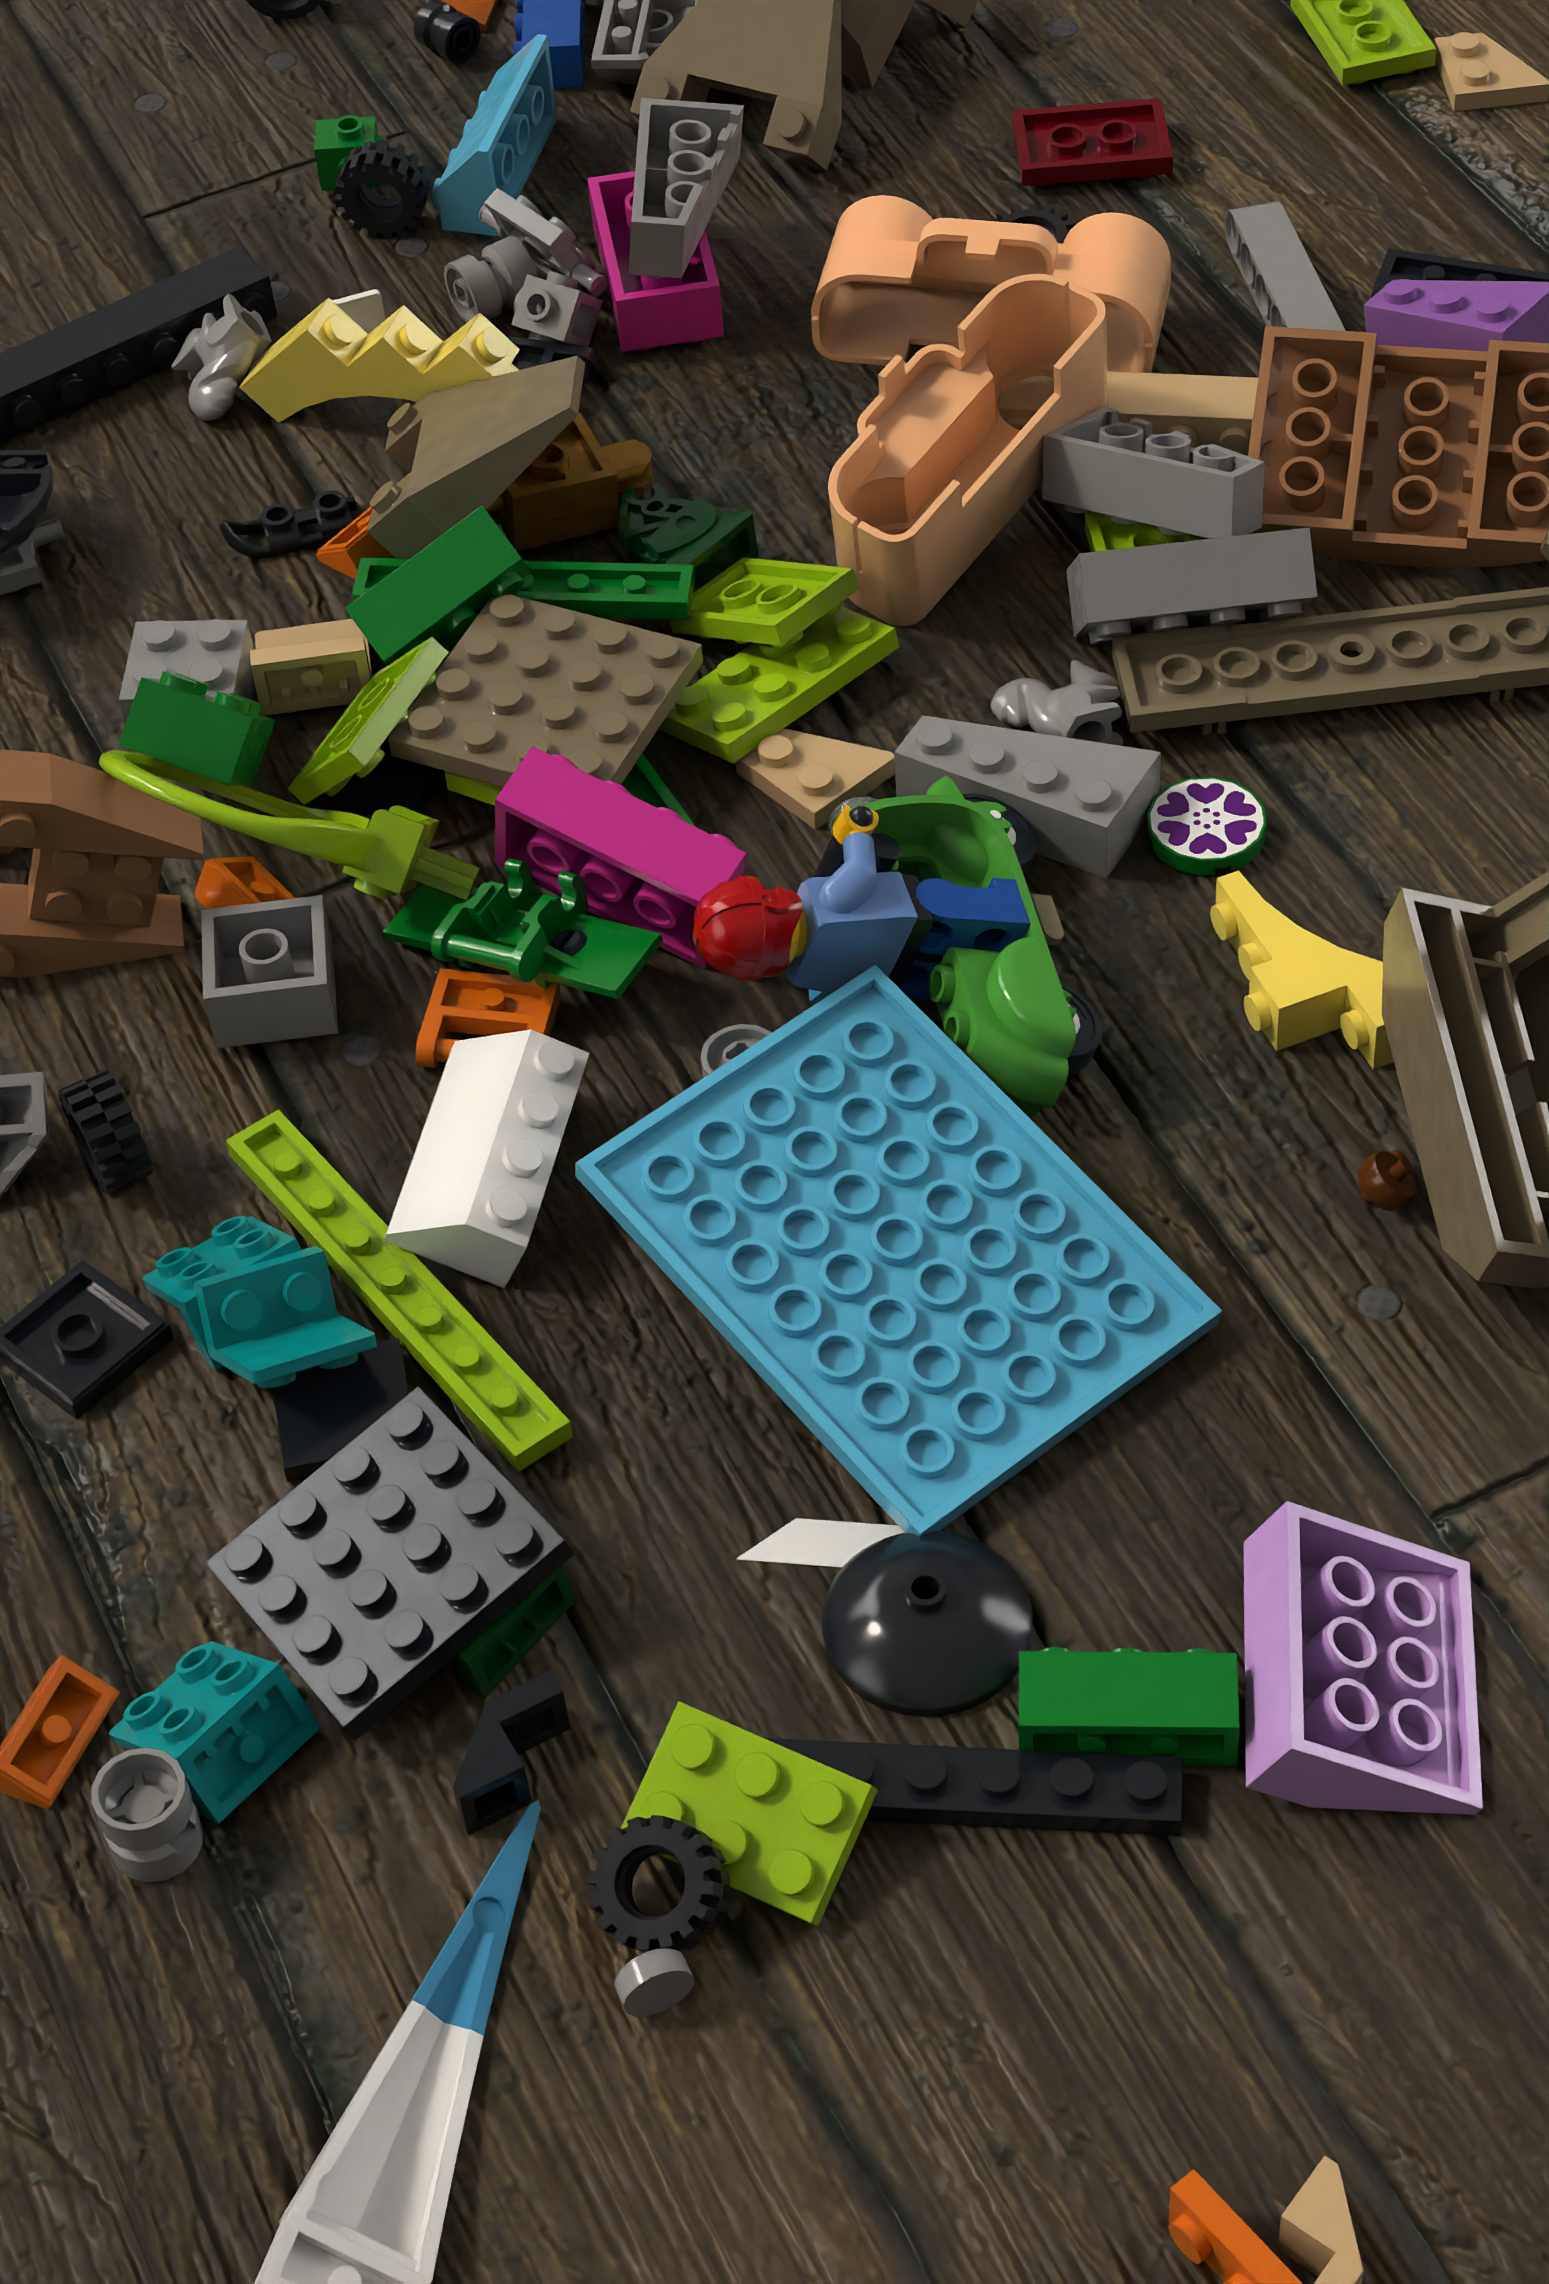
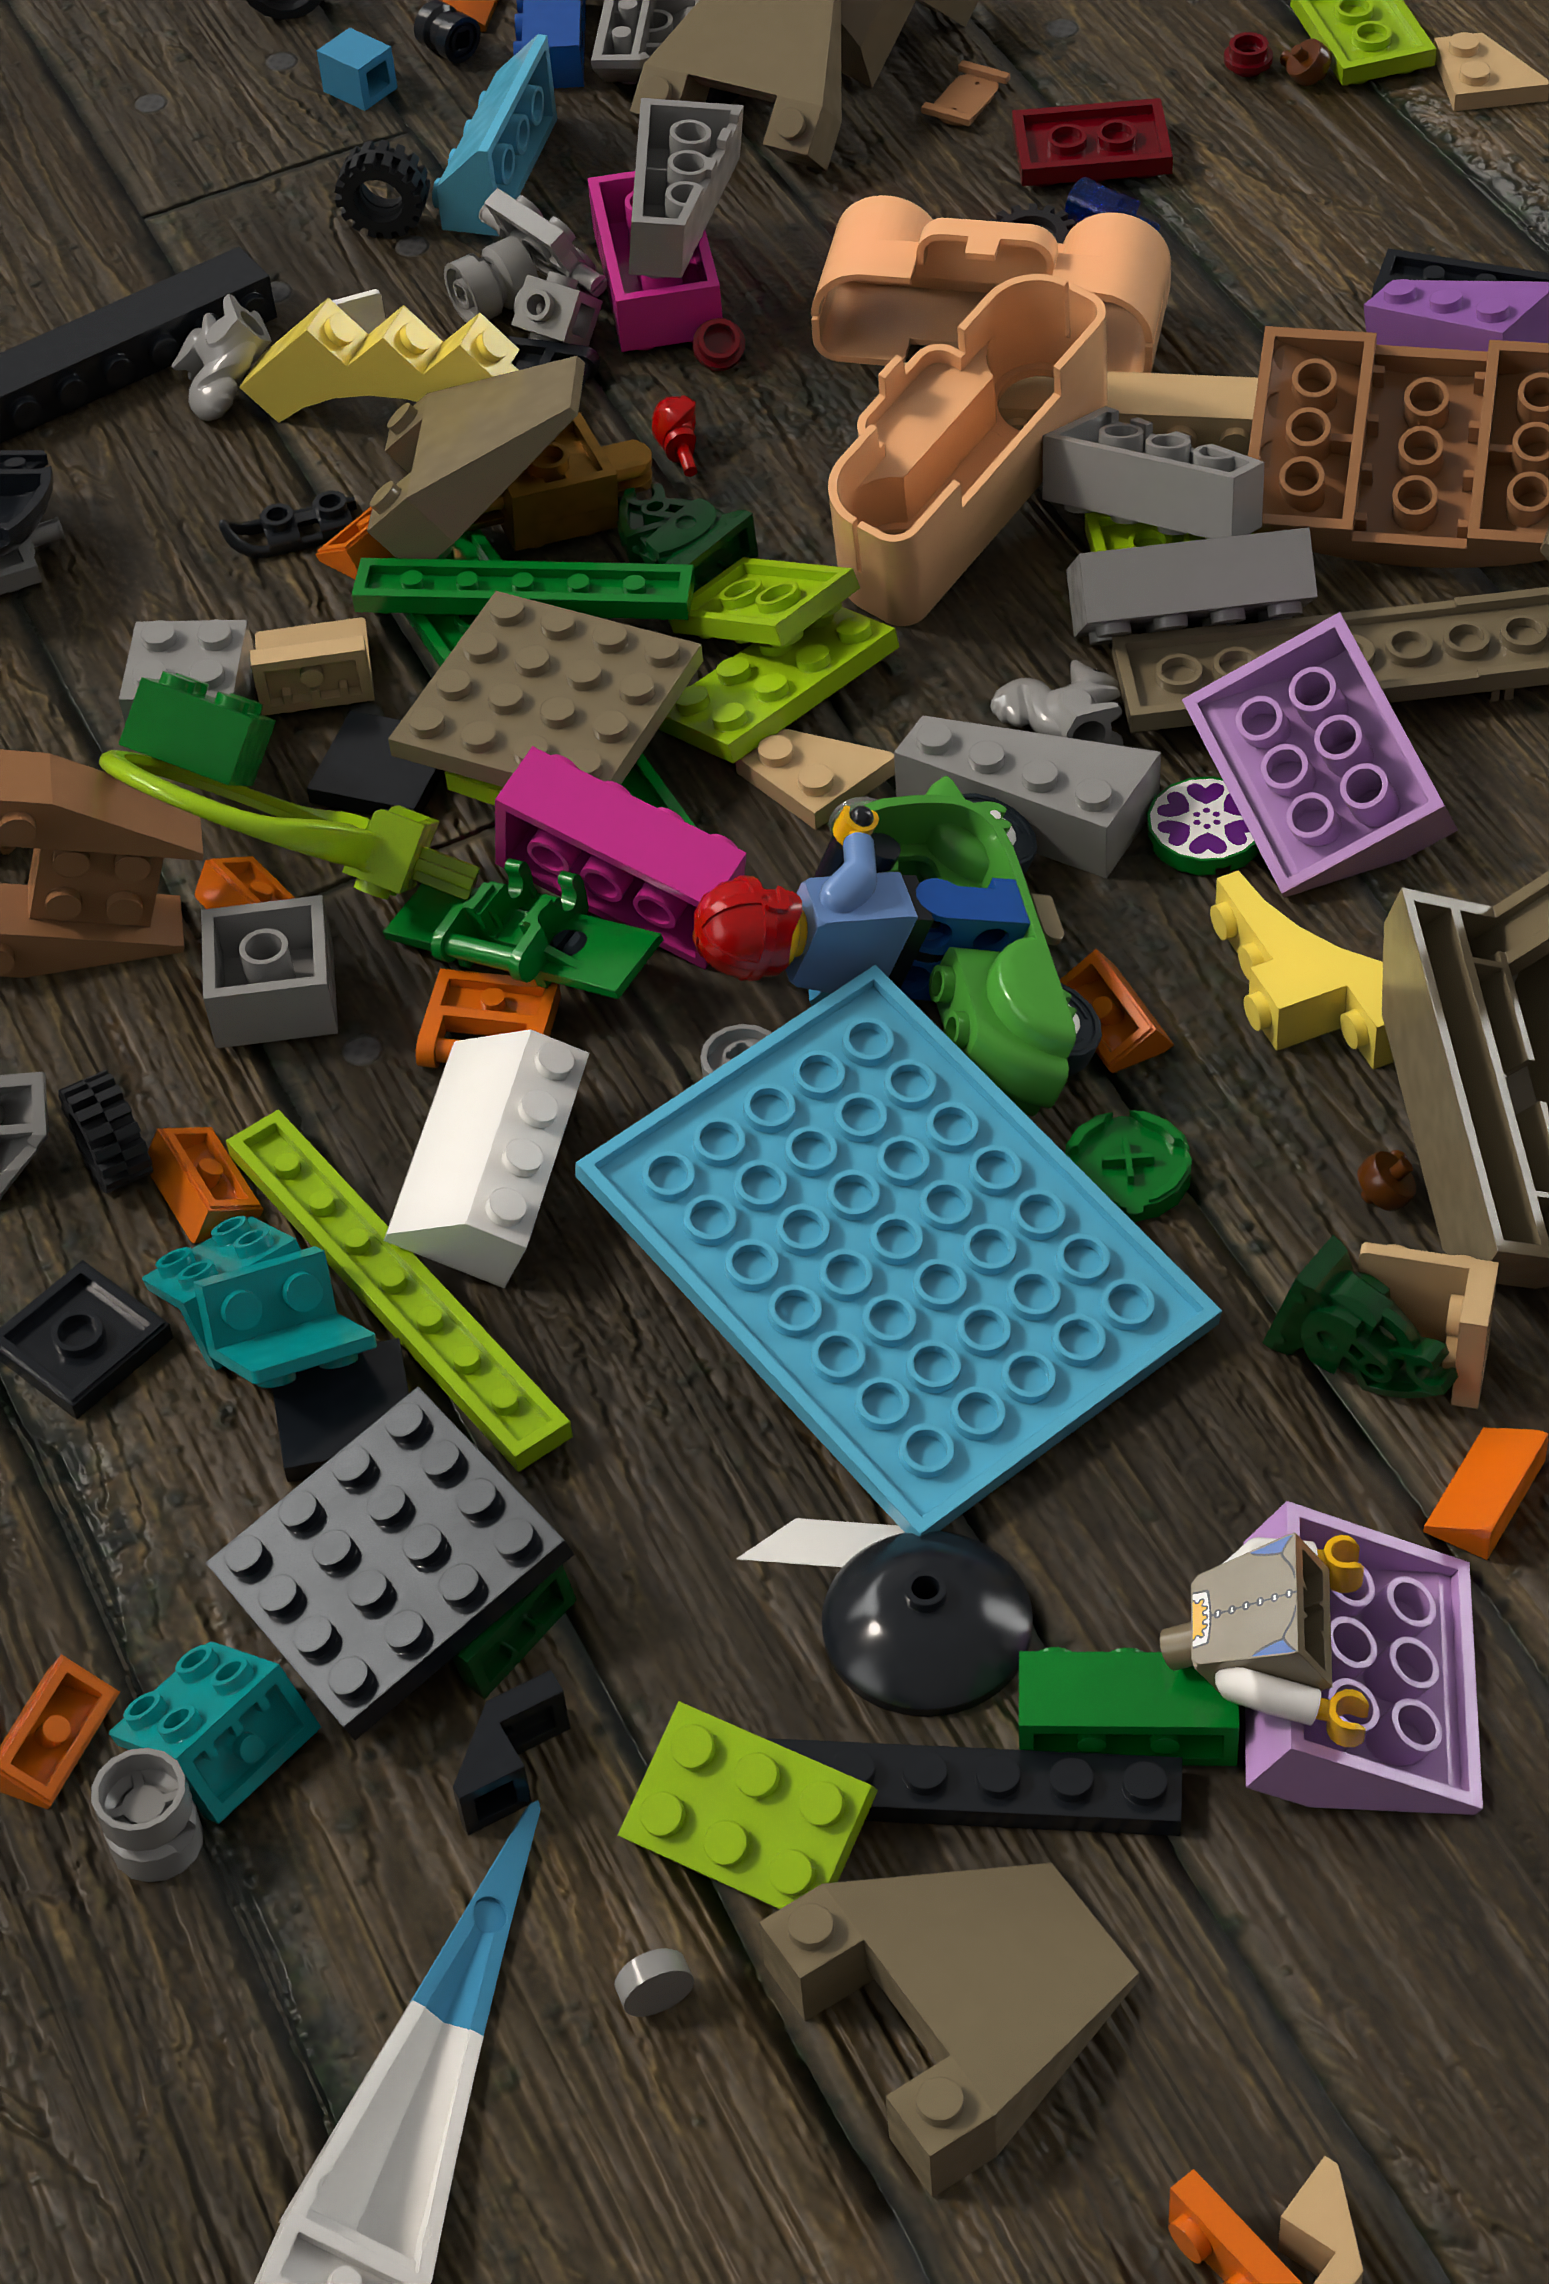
lime plate [288,637,449,805] -> none
green brick [314,115,388,191] -> none
green brick [345,505,531,666] -> none
black tyre [586,1815,730,1953] -> none
light grey beam [1225,201,1346,331] -> none
none -> orange slope [148,1127,263,1244]
none -> dark azure brick [316,28,398,111]
none -> red piece [652,395,697,477]
none -> dark red plate [693,318,745,371]
none -> dark tan wedge [759,1863,1139,2198]
none -> medium nougat piece [921,60,1010,126]
none -> orange slope [1060,948,1174,1073]
none -> clear blue hinge [1065,177,1161,231]
none -> green tile [1065,1110,1192,1222]
none -> torso [1160,1533,1369,1747]
none -> lavender slope [1182,612,1458,898]
none -> dark red plate [1224,32,1273,77]
none -> dark green piece [1262,1235,1459,1398]
none -> reddish brown piece [1280,39,1332,86]
none -> tan bracket [1358,1242,1499,1409]
none -> orange slope [1423,1427,1549,1560]

